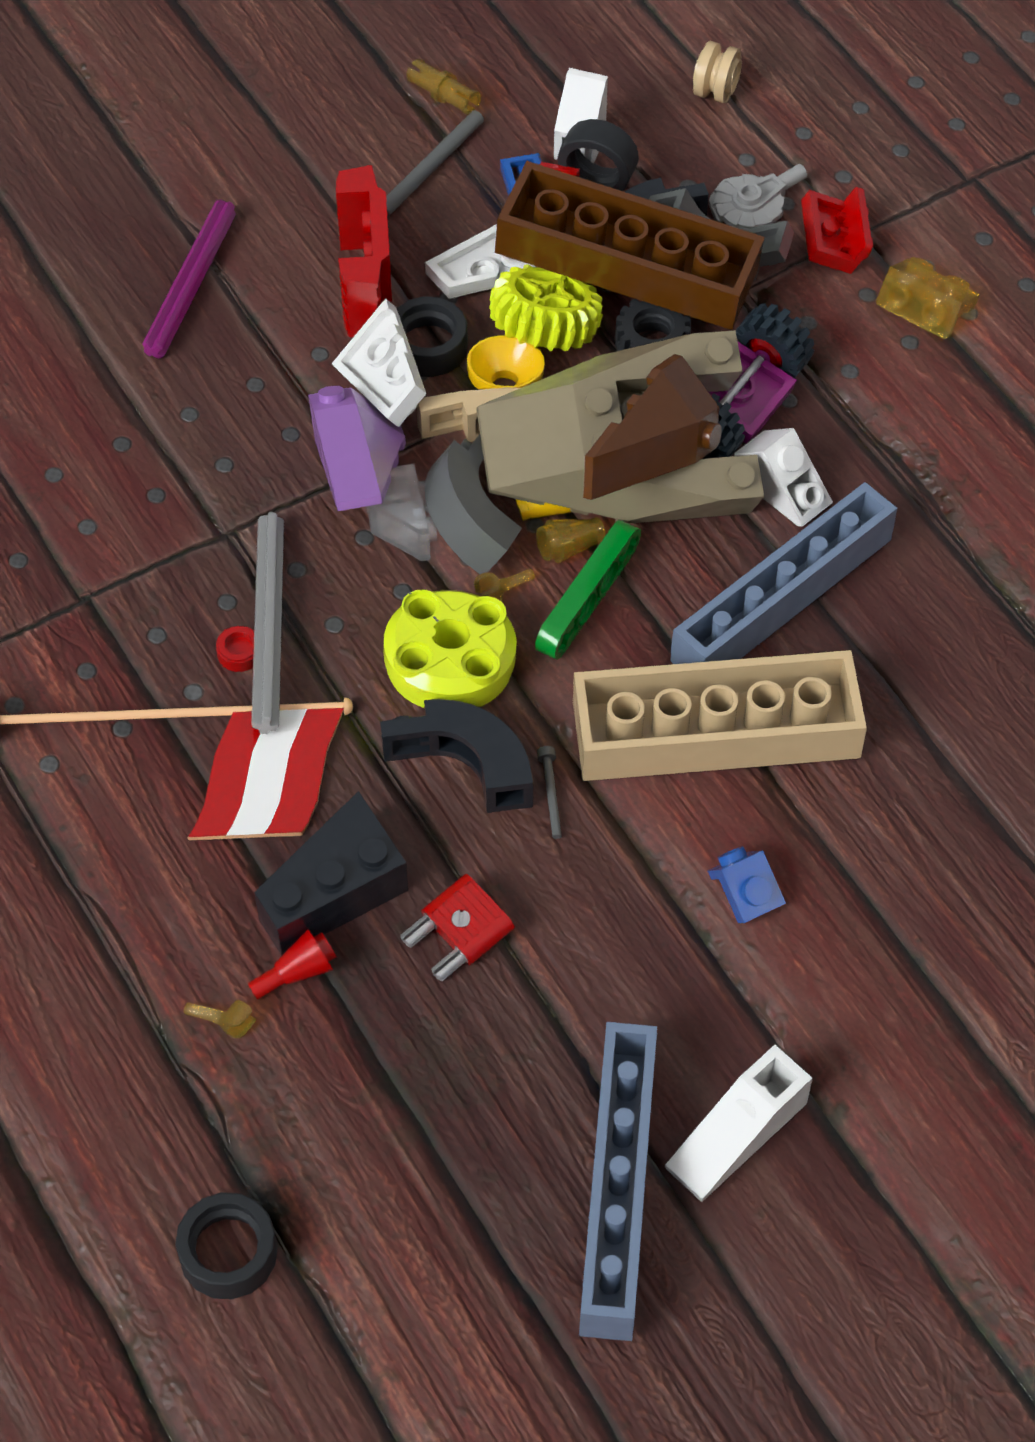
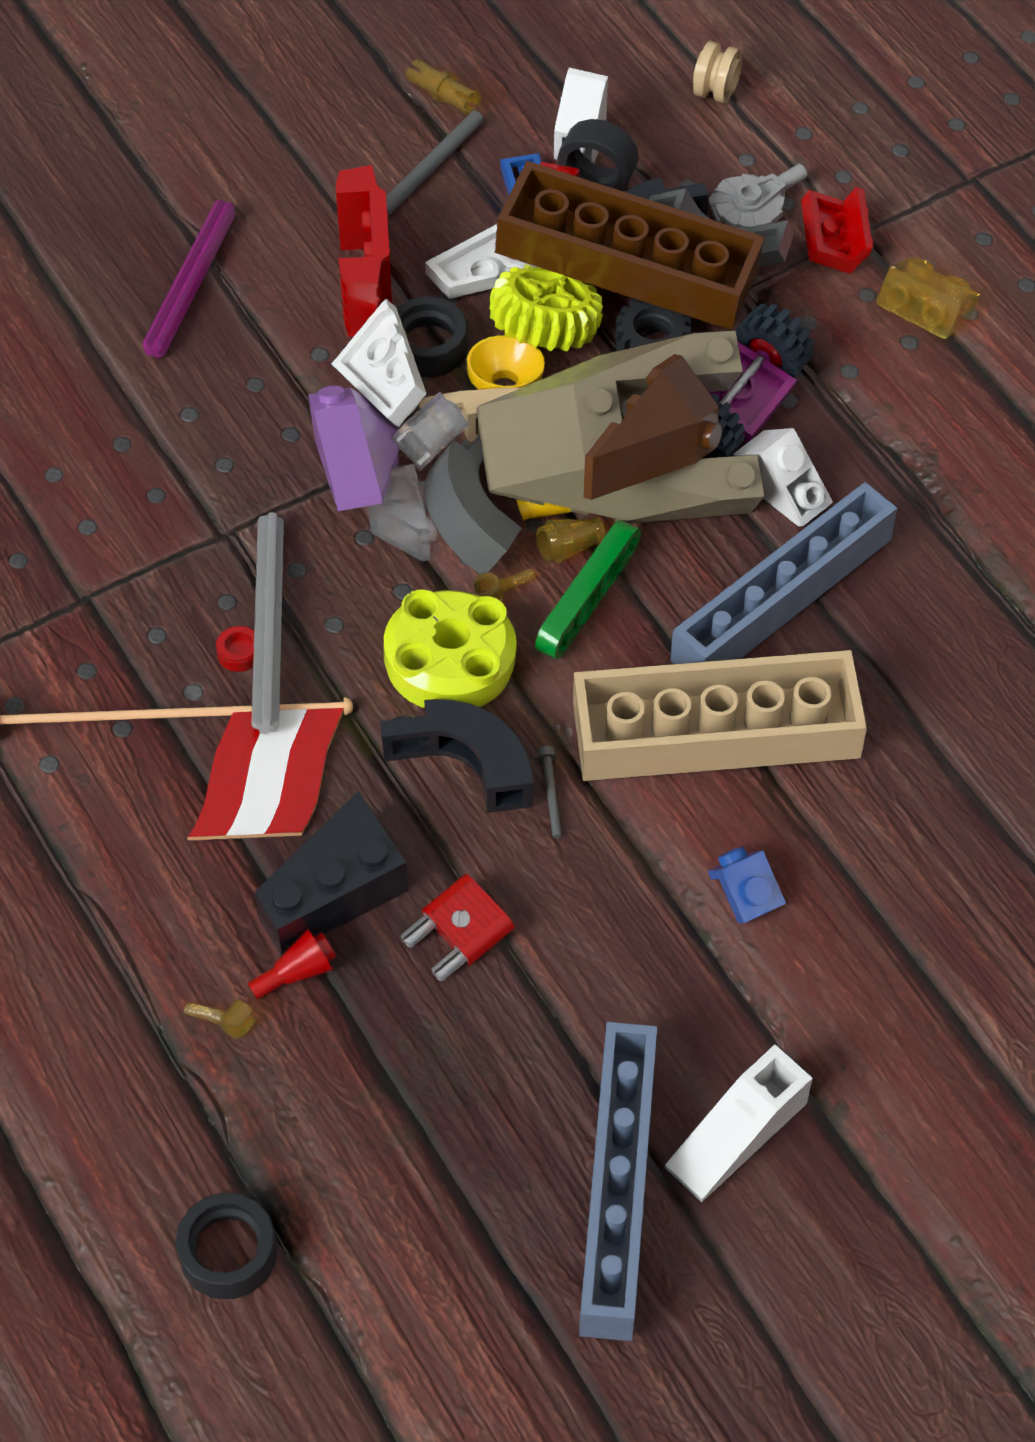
none -> clear slope [390,392,470,471]

